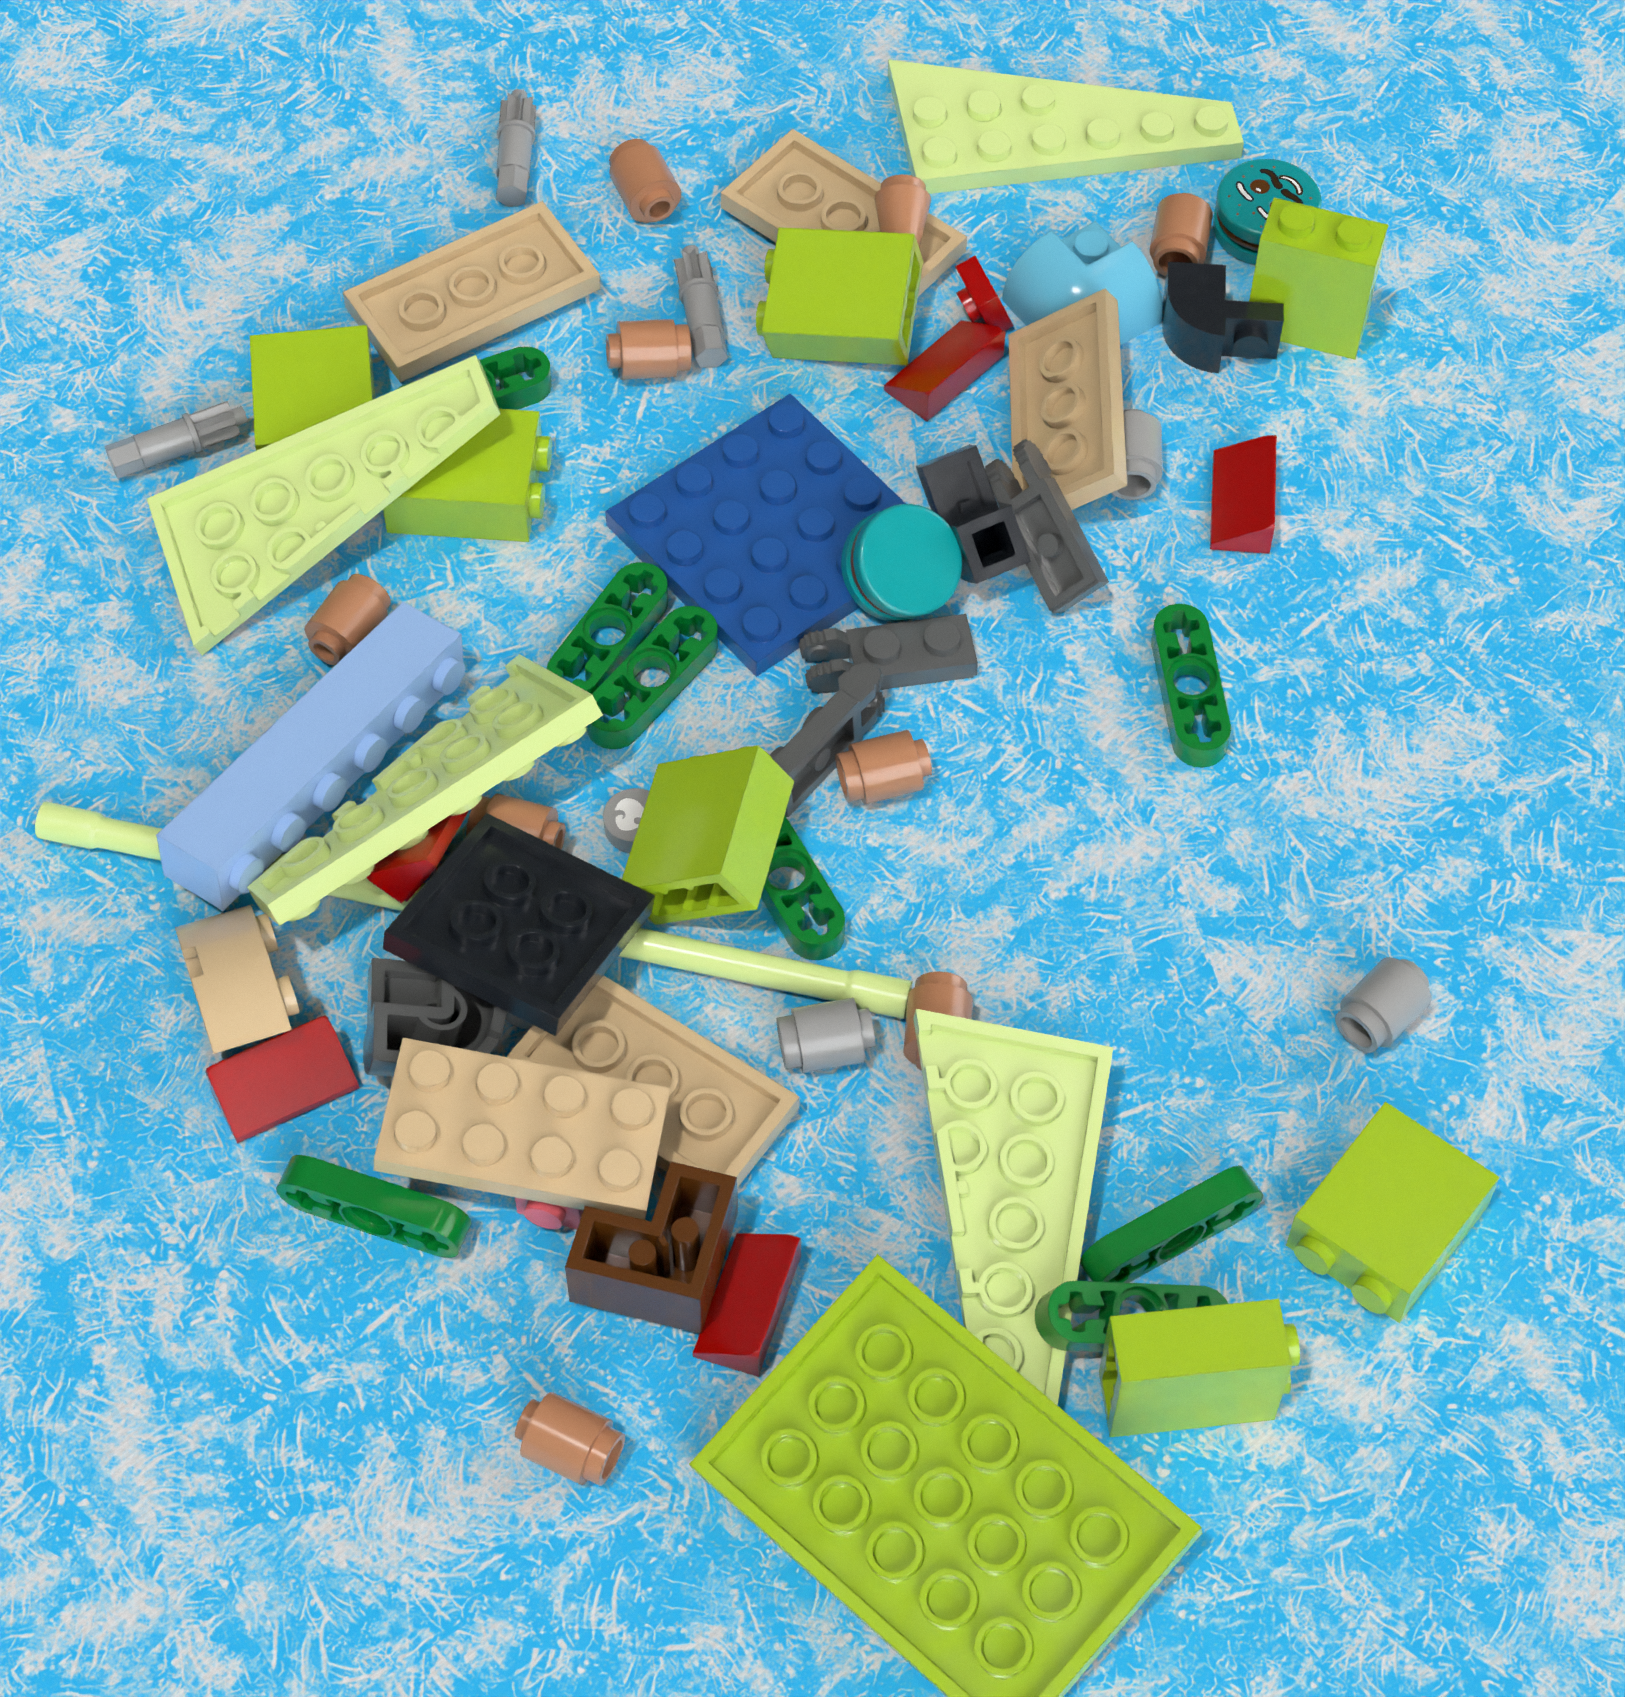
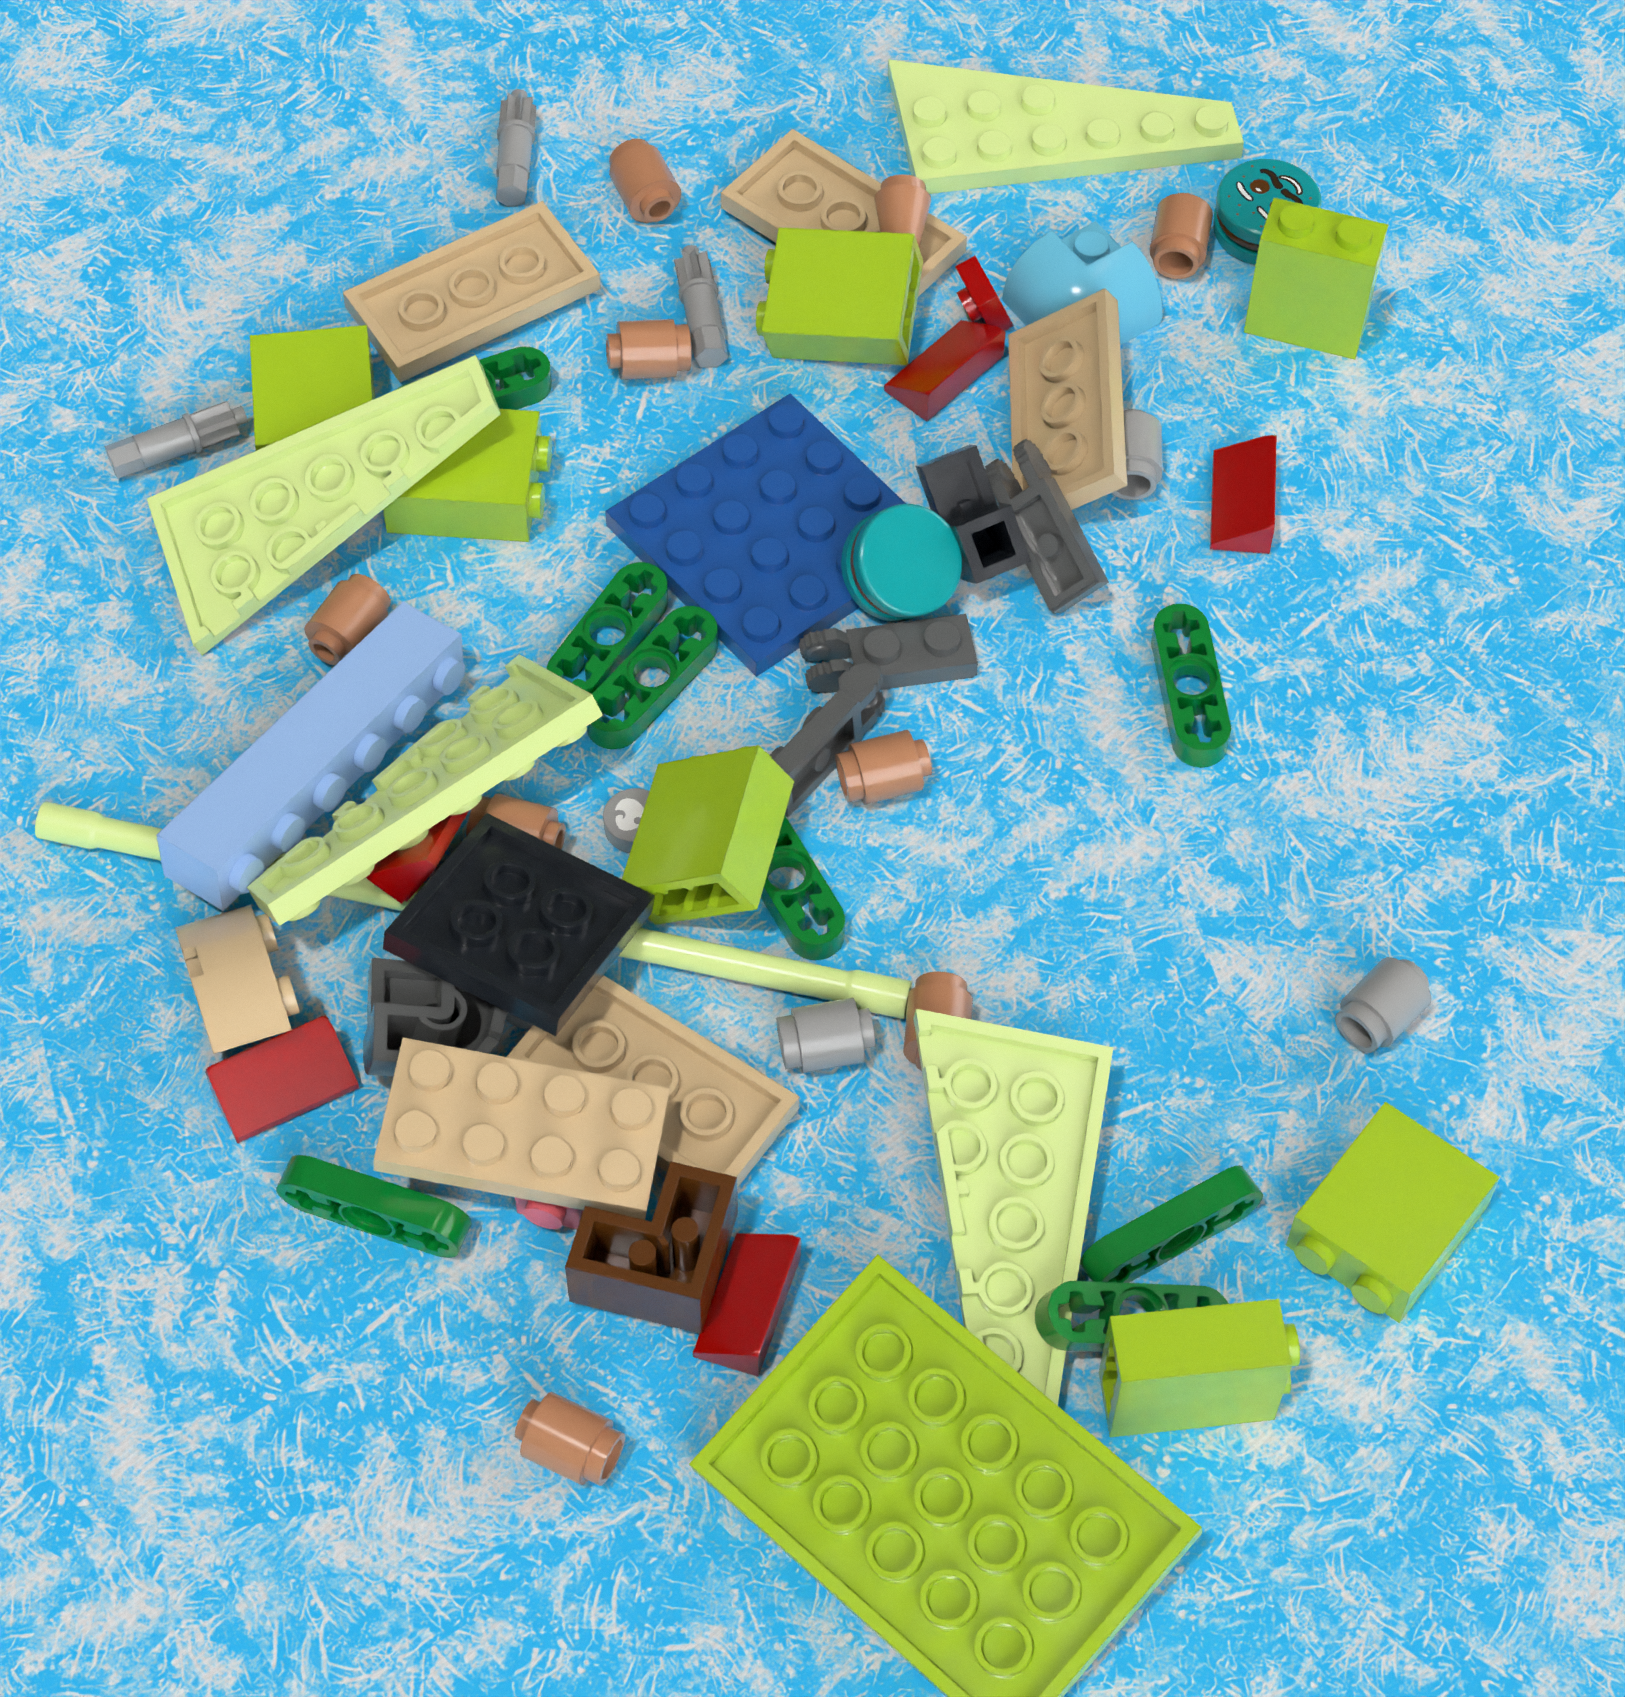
black brick [1162,262,1284,374] -> none

